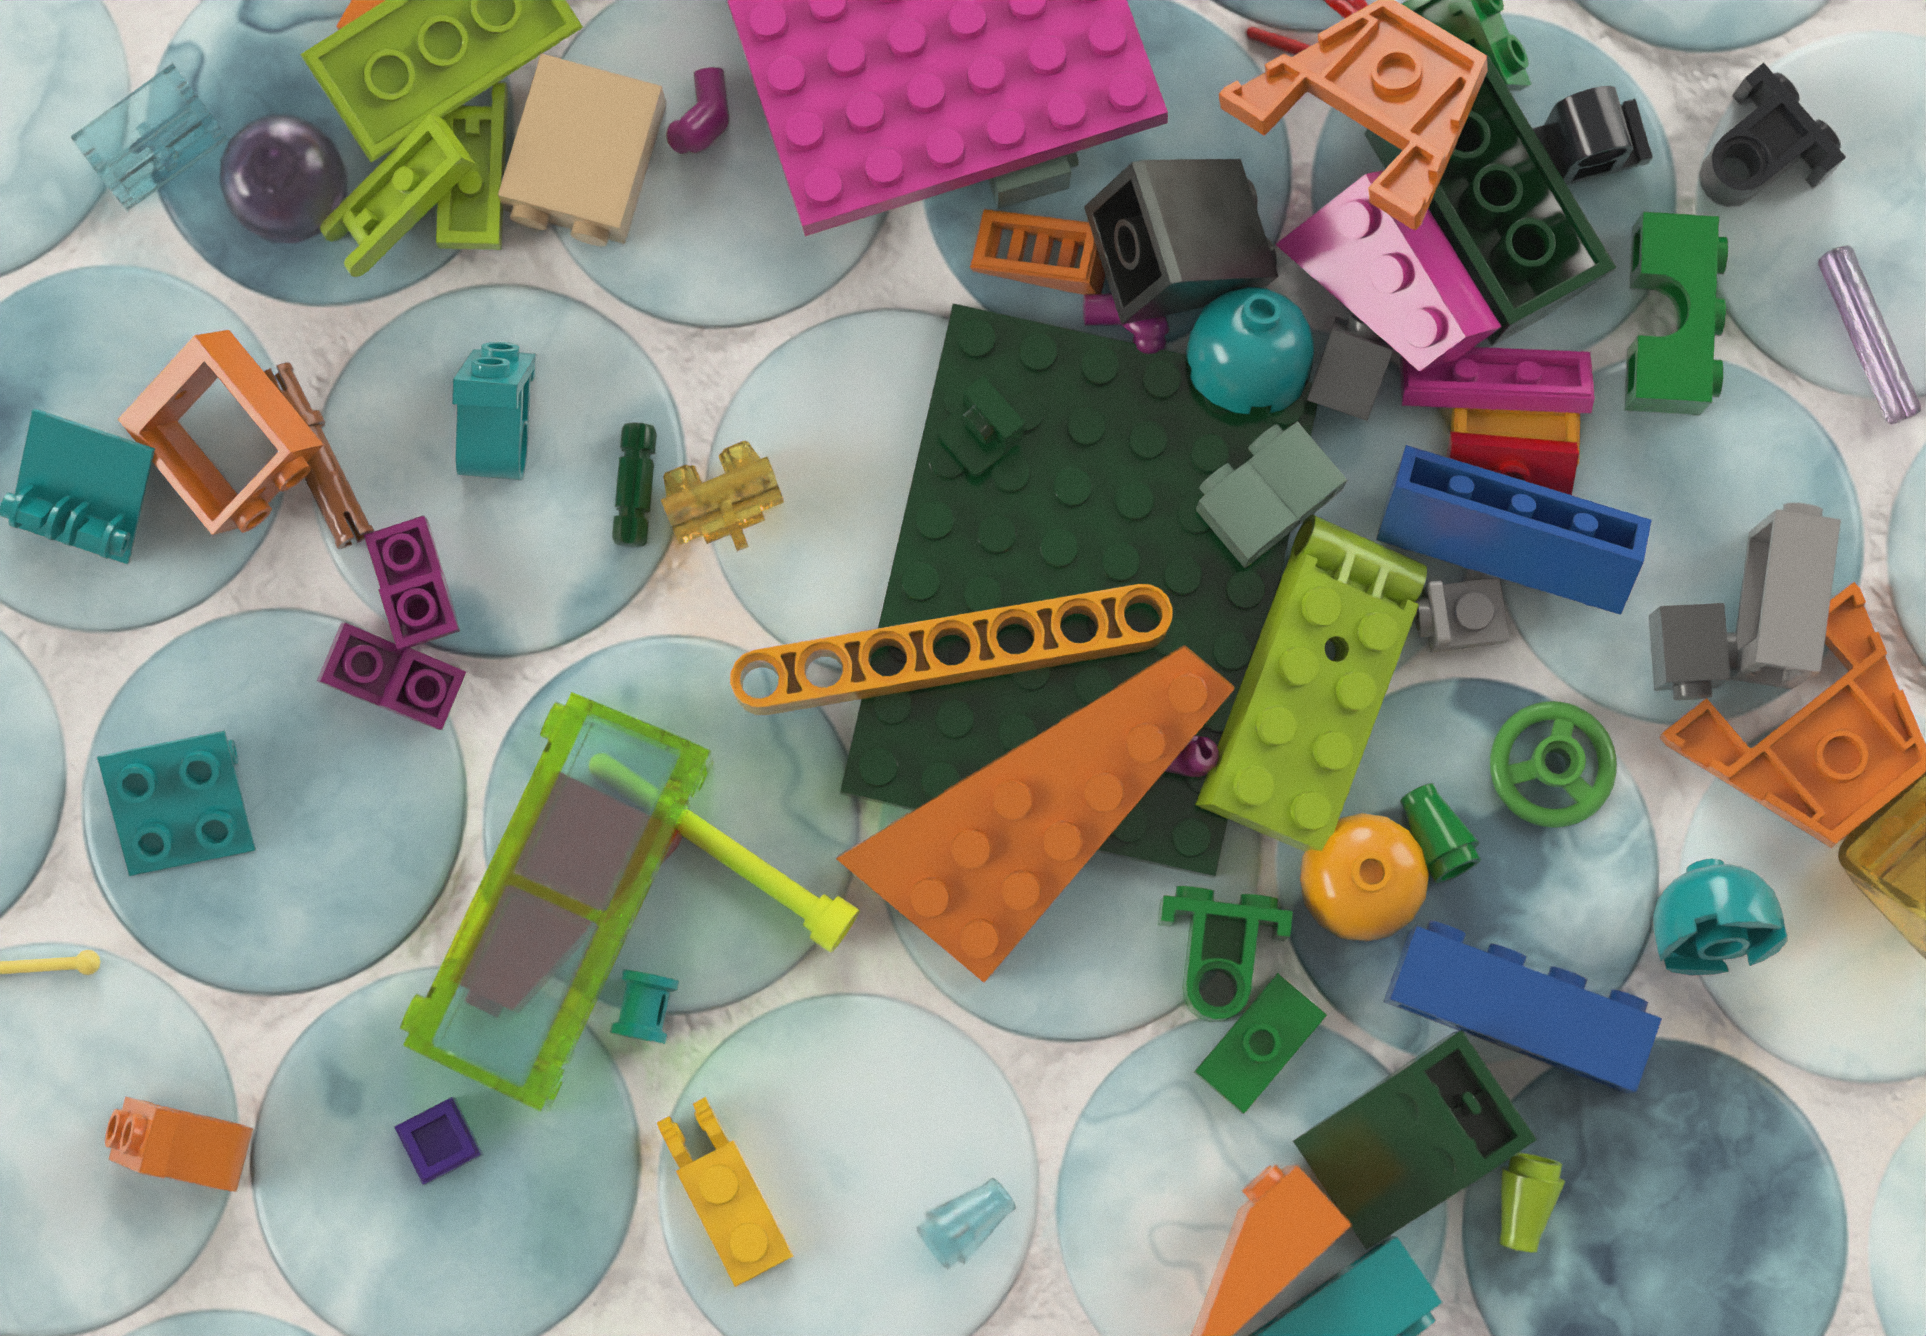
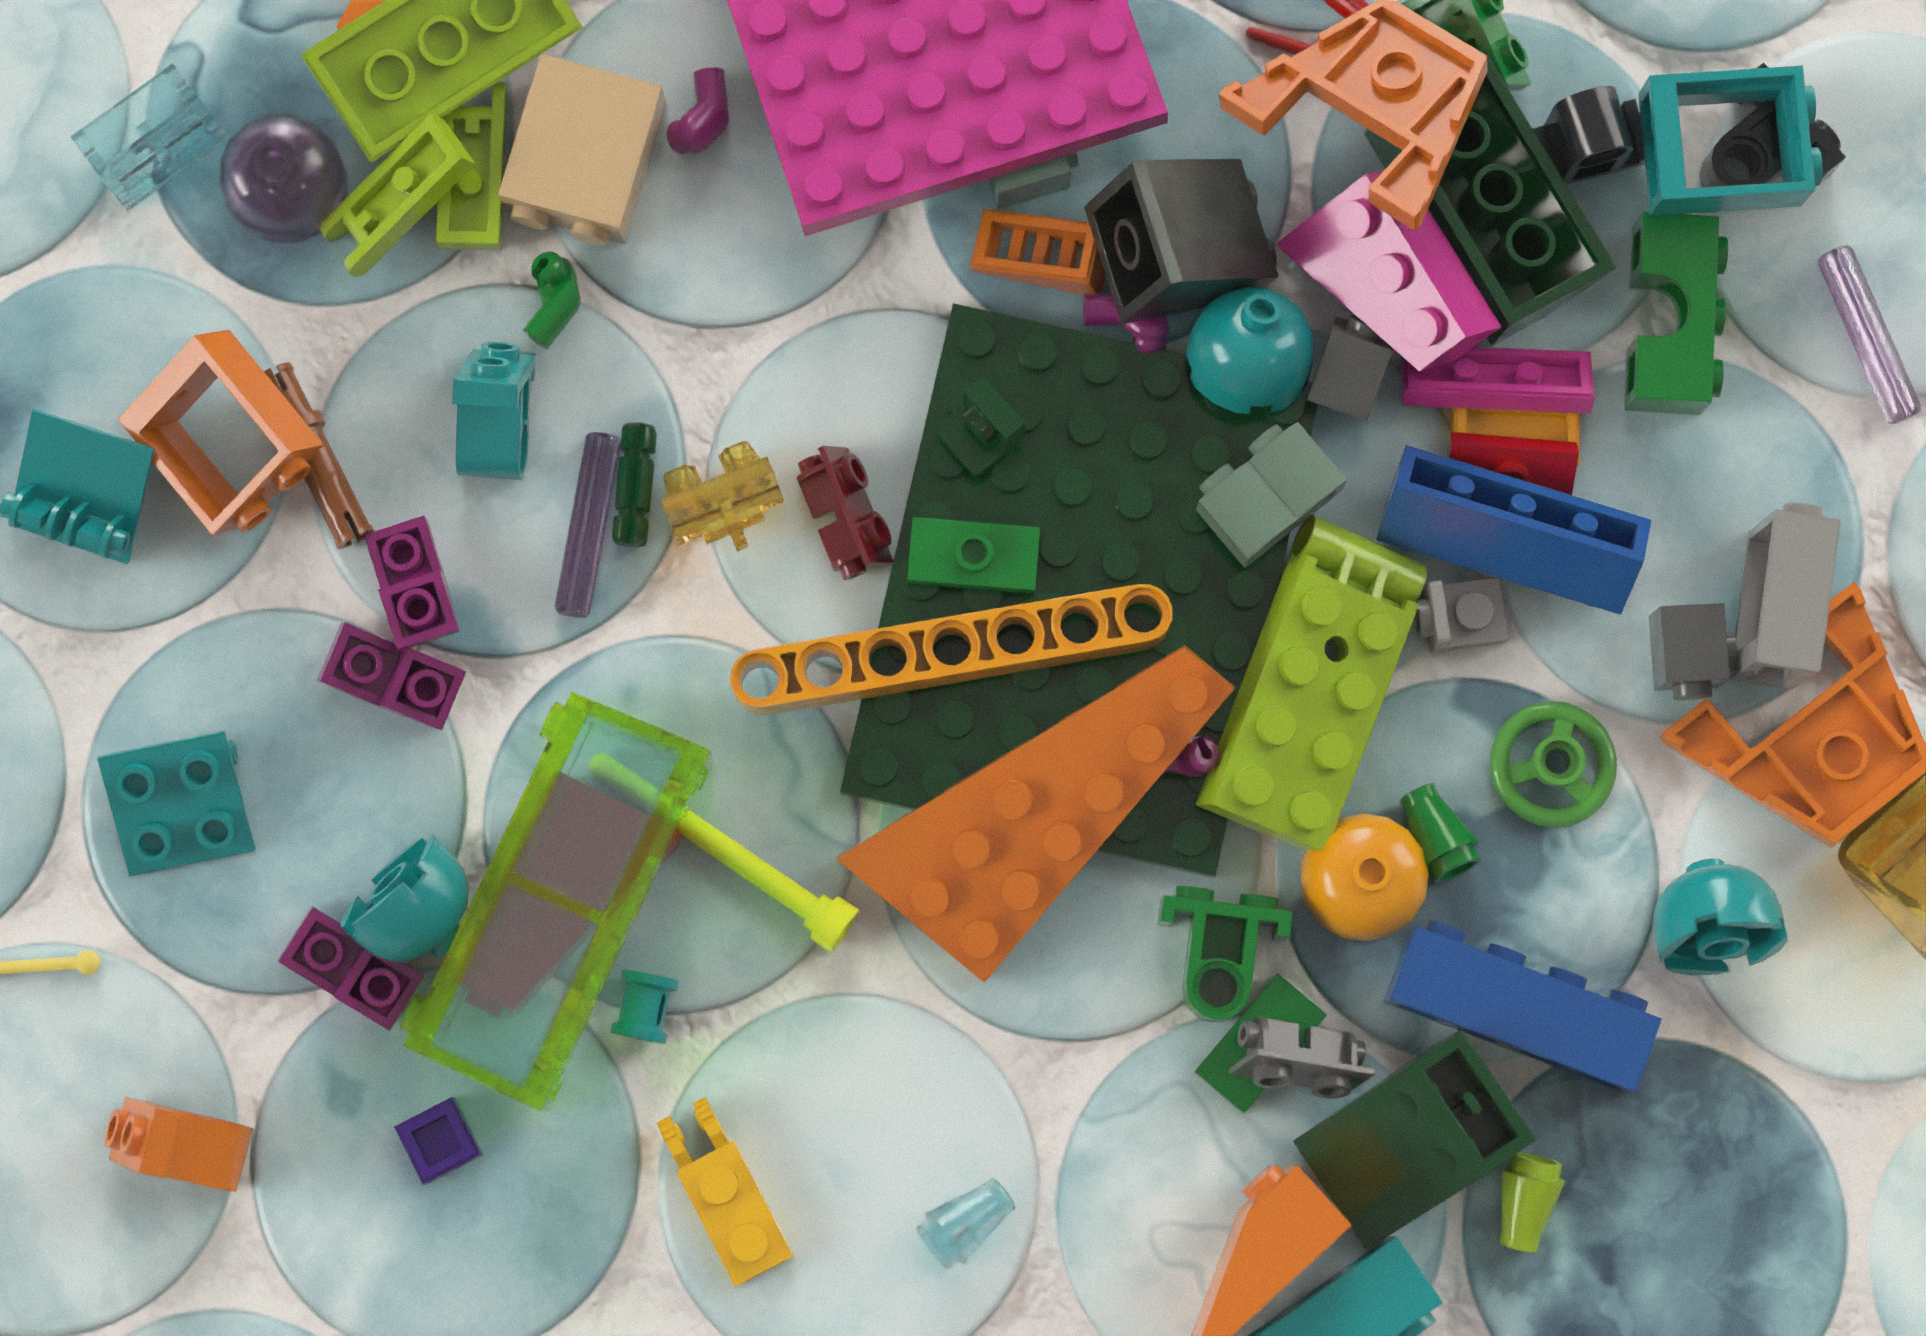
none -> magenta slope [277,906,424,1031]
none -> teal cylinder [340,835,469,962]
none -> green arm [522,251,581,350]
none -> clear purple axle [554,432,620,618]
none -> dark red hinge [796,446,893,580]
none -> green plate [907,517,1040,594]
none -> dark grey hinge [1229,1016,1375,1098]
none -> teal window [1638,65,1823,216]

